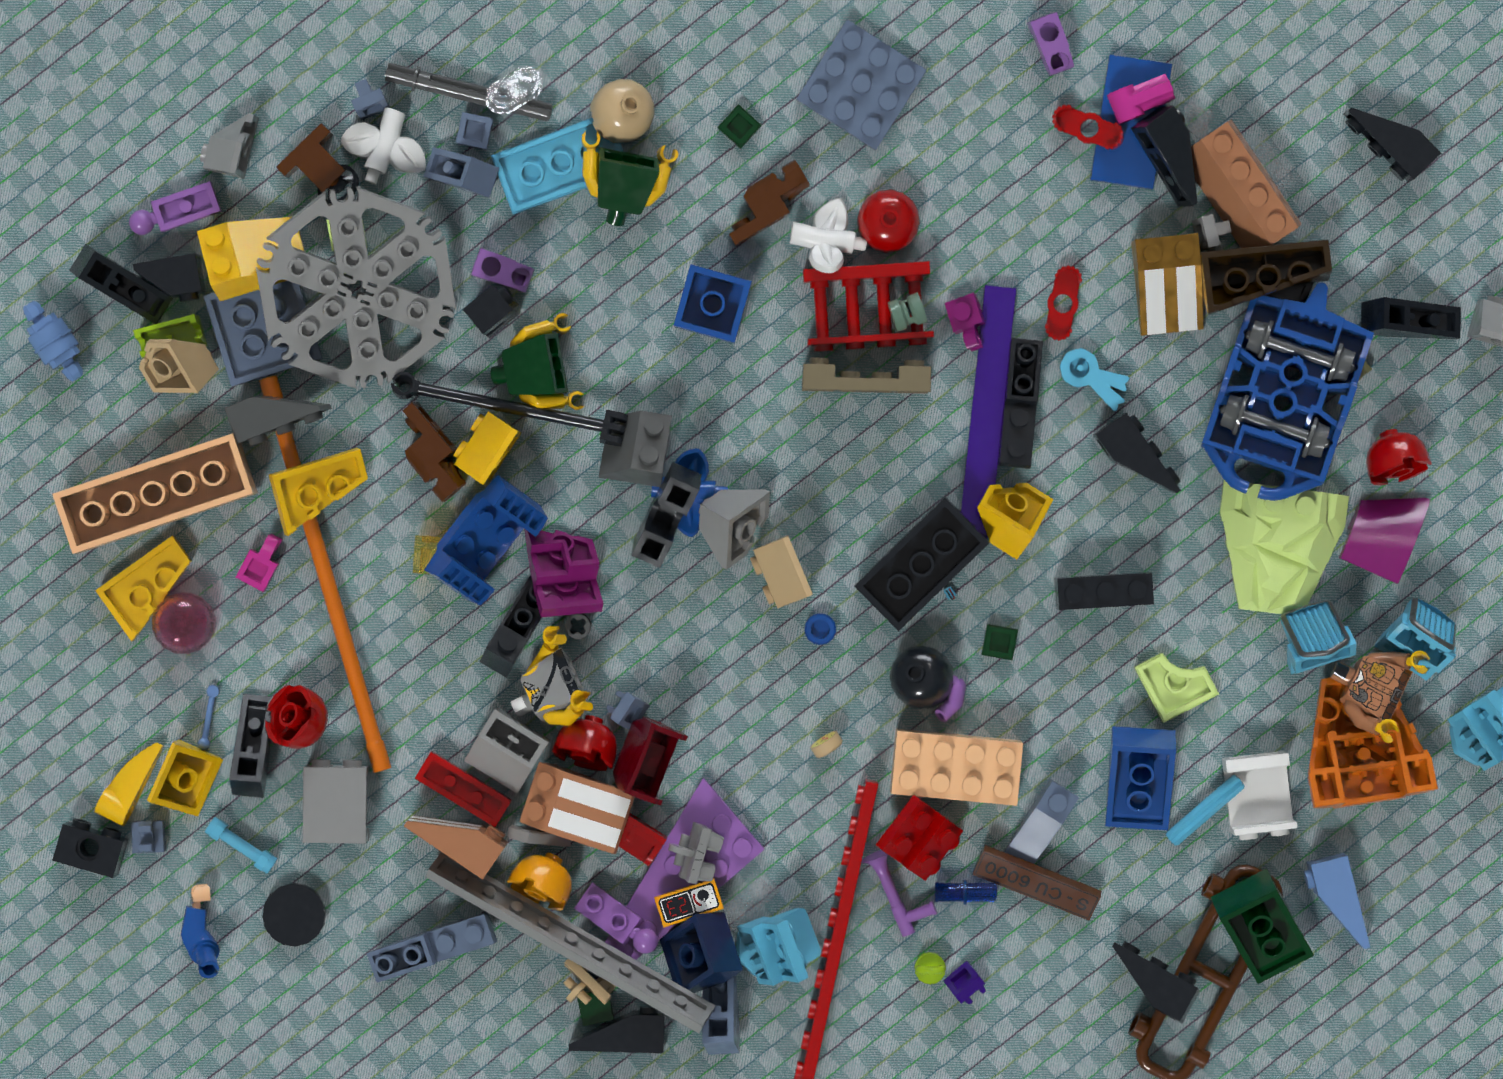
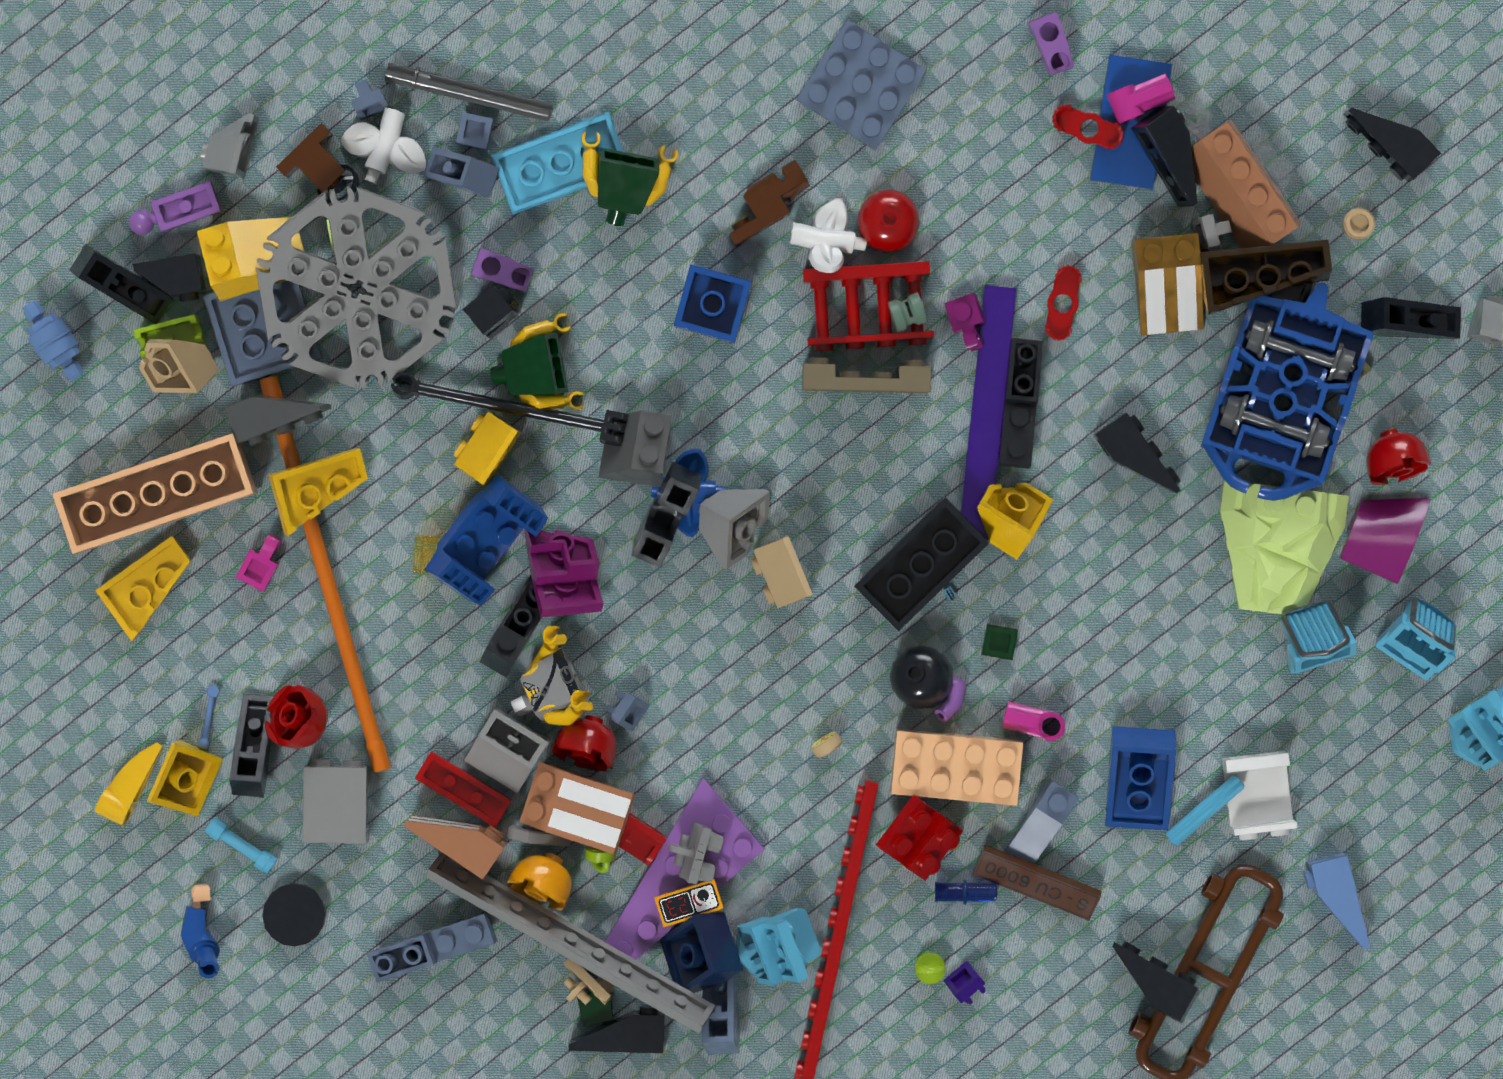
black brick [52,818,129,878] -> none
sand blue tile [131,820,166,854] -> none
clear pink cylinder [152,592,216,654] -> none
reddish brown plate [403,402,466,502] -> none
clear plate [486,66,543,115] -> none
dark grey axle [565,614,591,639] -> none
medium lavender plate [574,883,658,954] -> none
tan cylinder [590,79,654,143] -> none
dark red piece [613,716,688,806] -> none
dark green tile [717,104,762,150] -> none
blue tile [804,613,836,645] -> none
medium lavender piece [862,850,937,937] -> none
black brick [1054,572,1154,610] -> none
medium azure piece [1059,348,1129,412] -> none
yellowish green tile [1134,653,1219,723] -> none
dark green slope [1210,868,1314,984] -> none
orange wedge [1307,678,1438,808] -> none
torso [1330,650,1431,743] -> none
none -> lime tile [585,845,616,873]
none -> dark pink piece [1002,701,1065,741]
none -> tan tile [1342,208,1375,240]

